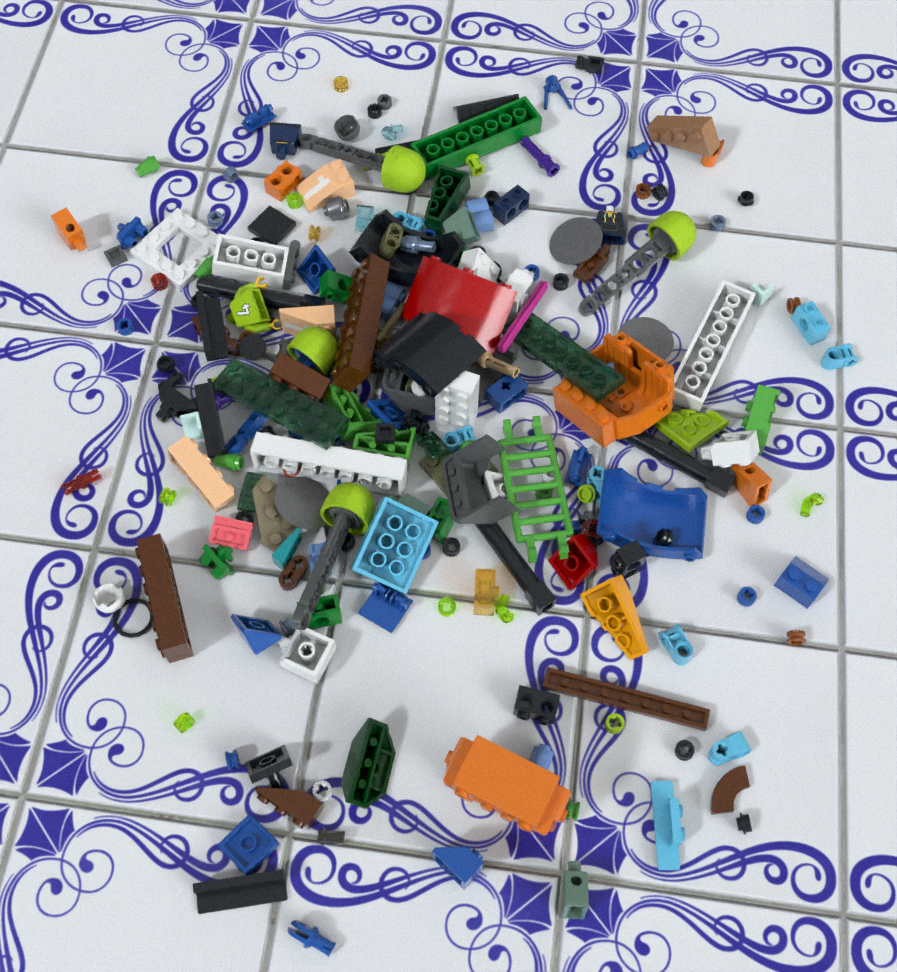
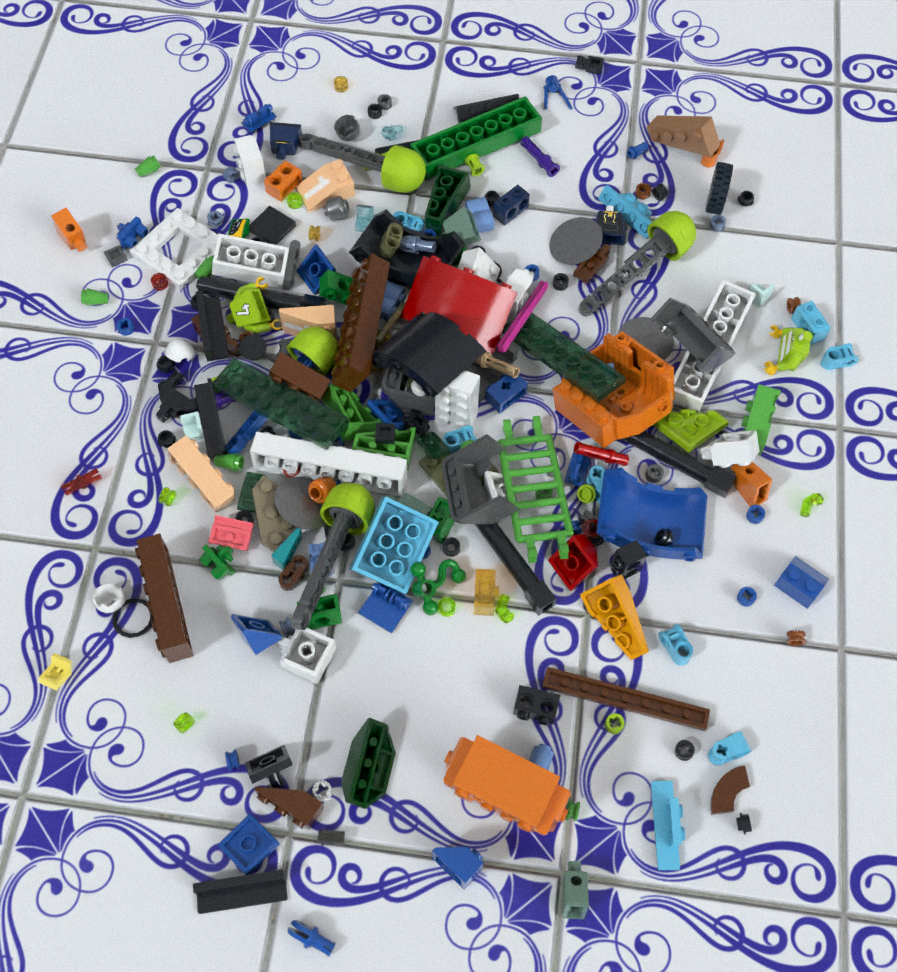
none -> light yellow bracket [39,653,72,691]
none -> bright green cone [81,288,108,306]
none -> black plate [158,430,176,448]
none -> white hair [165,339,195,362]
none -> slope [228,219,250,239]
none -> white hinge [233,135,266,187]
none -> orange head [308,476,336,504]
none -> green piece [410,559,466,616]
none -> red pin [574,442,629,466]
none -> medium azure bracket [598,185,653,238]
none -> dark grey bush [645,464,664,483]
none -> dark grey windscreen [650,297,736,373]
none -> black wheel [705,162,733,215]
none -> lime torso [764,325,813,375]

